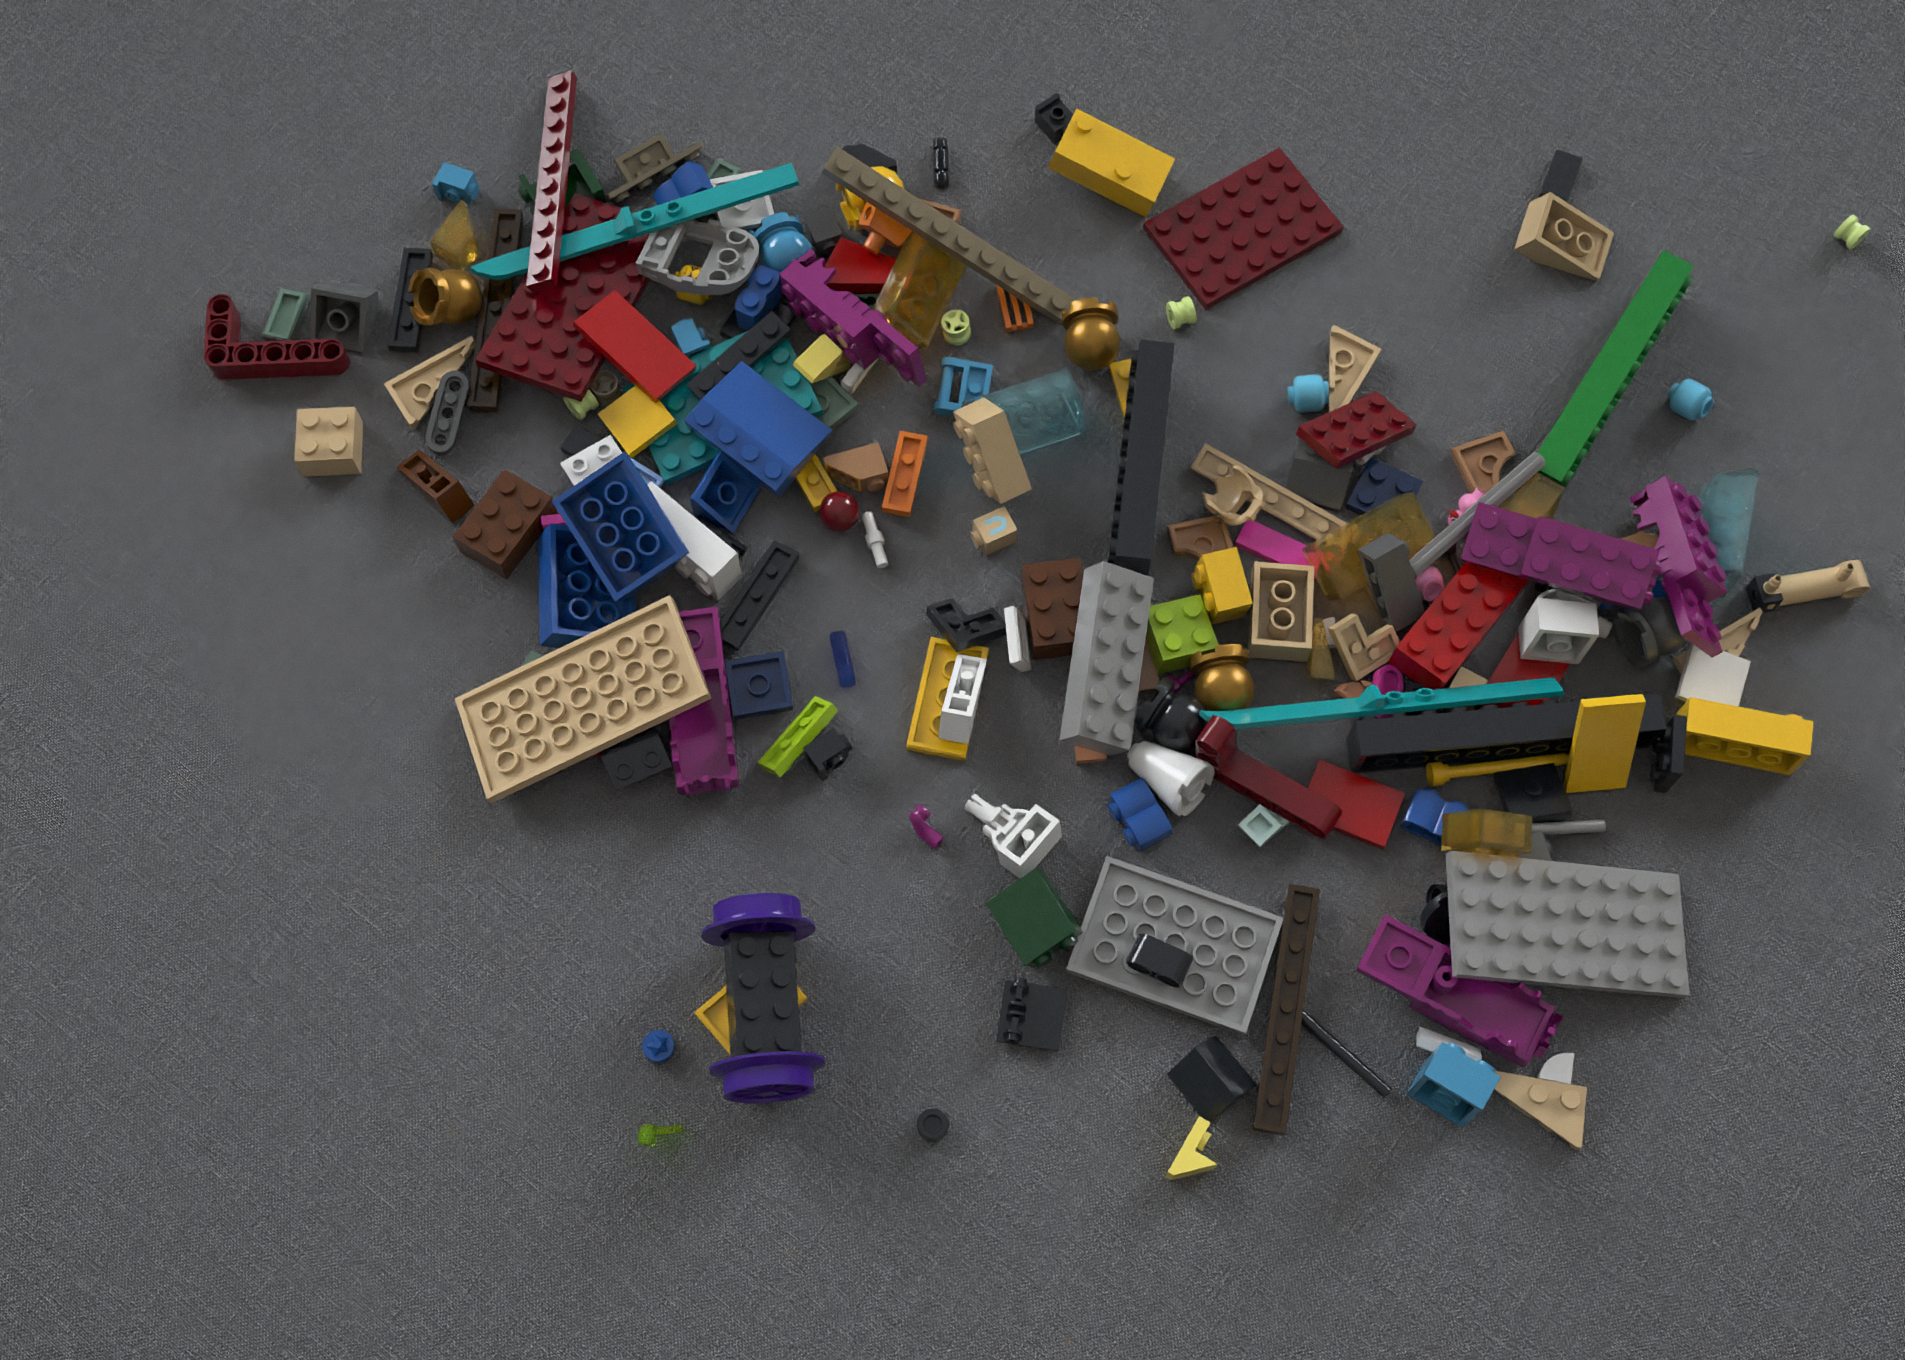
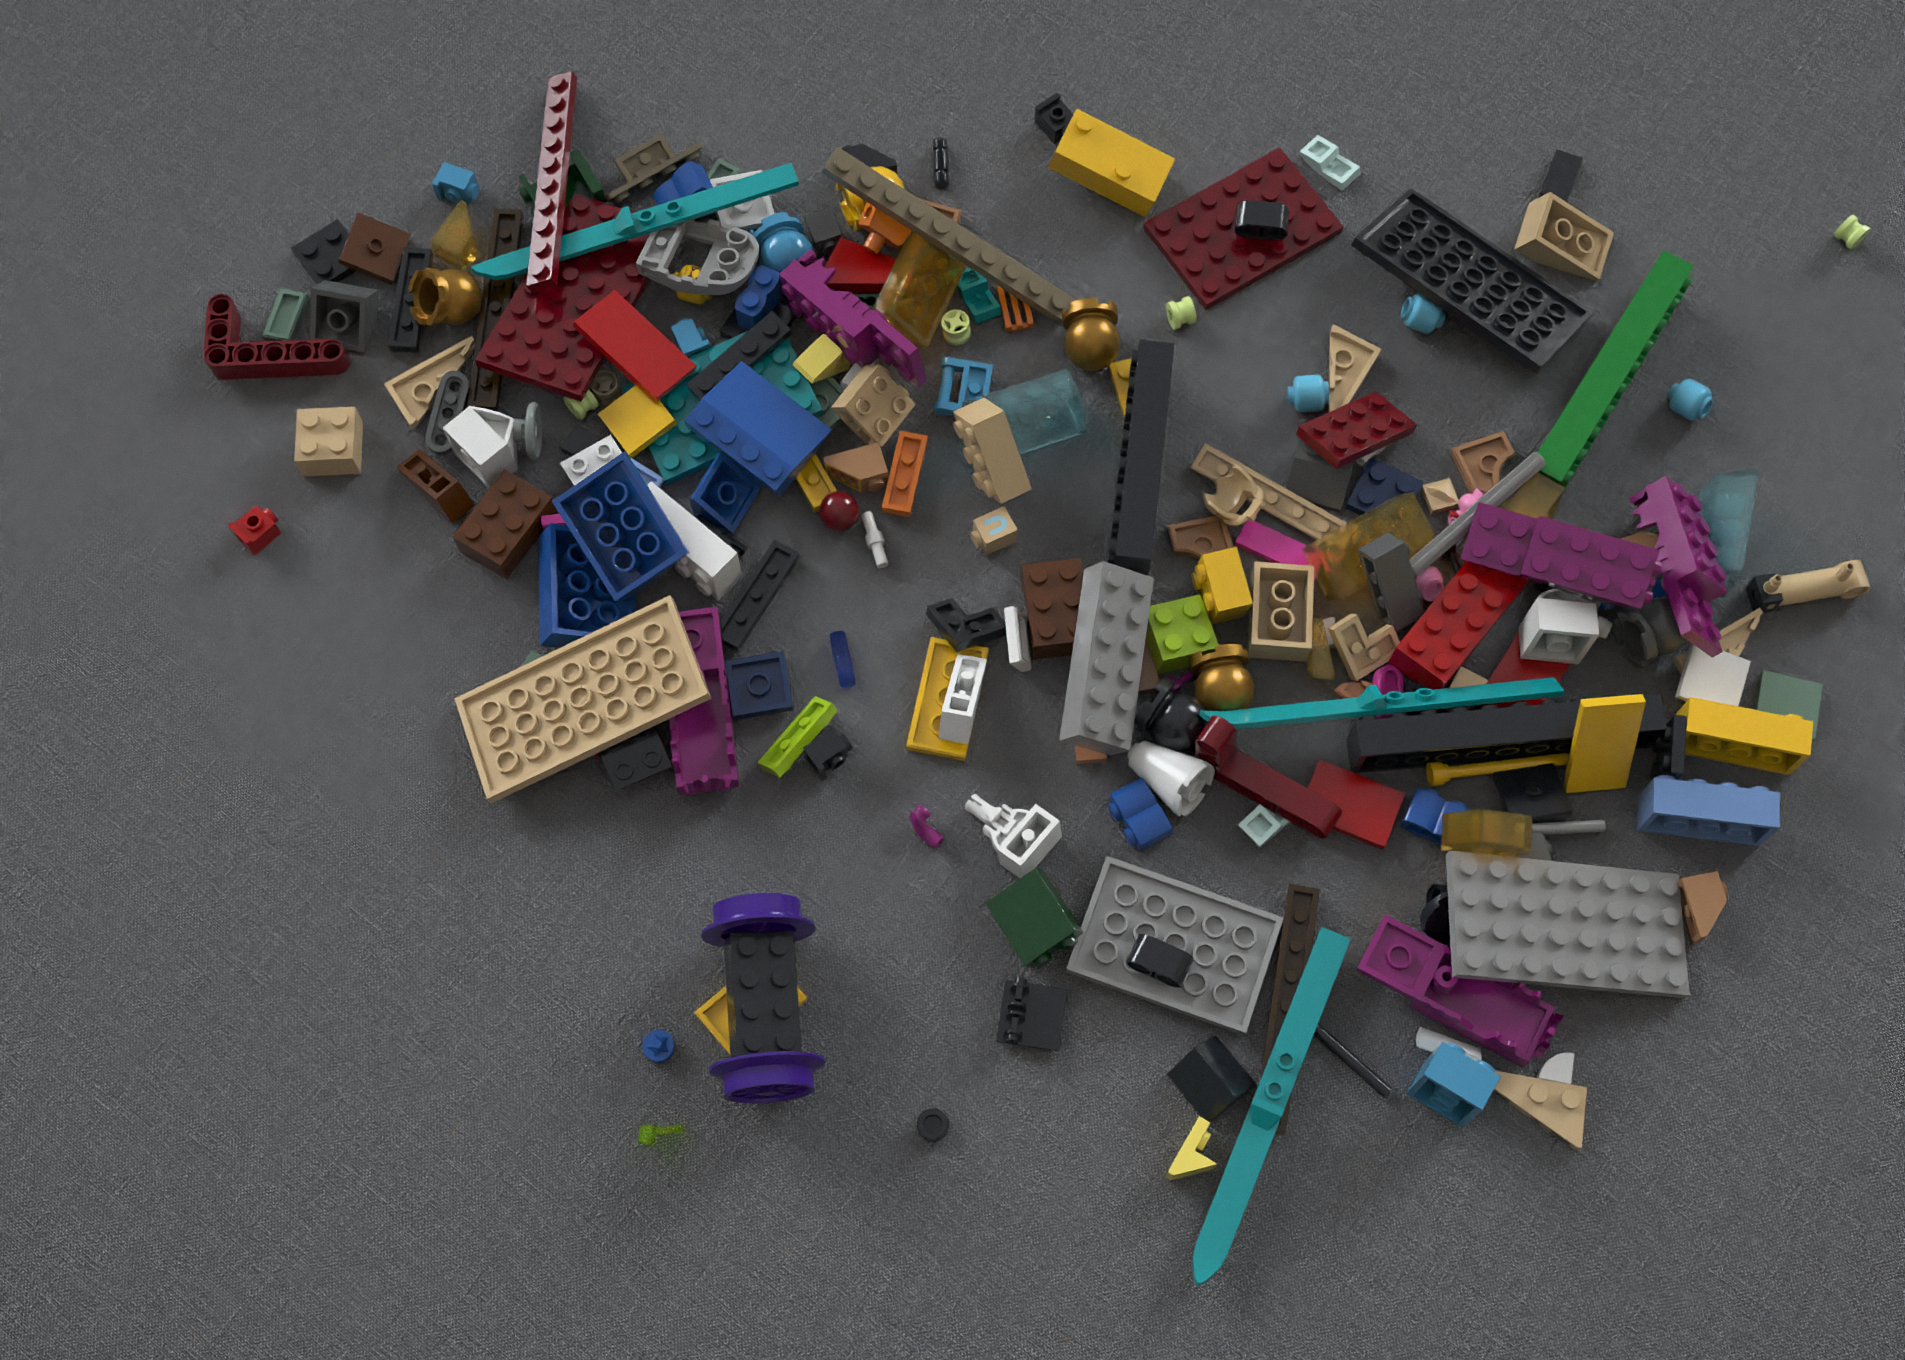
none -> red brick [228,505,281,556]
none -> black plate [290,219,356,285]
none -> reddish brown plate [338,212,411,285]
none -> white piece [443,402,543,489]
none -> tan brick [831,364,915,447]
none -> teal slope [951,267,1001,324]
none -> teal piece [1192,927,1351,1286]
none -> black beam [1235,200,1289,240]
none -> light aqua slope [1300,135,1360,191]
none -> black plate [1351,188,1594,374]
none -> medium azure head [1401,293,1446,334]
none -> tan tile [1421,478,1459,515]
none -> medium blue brick [1637,775,1780,846]
none -> medium nougat slope [1677,871,1728,945]
none -> sand green tile [1754,670,1823,741]

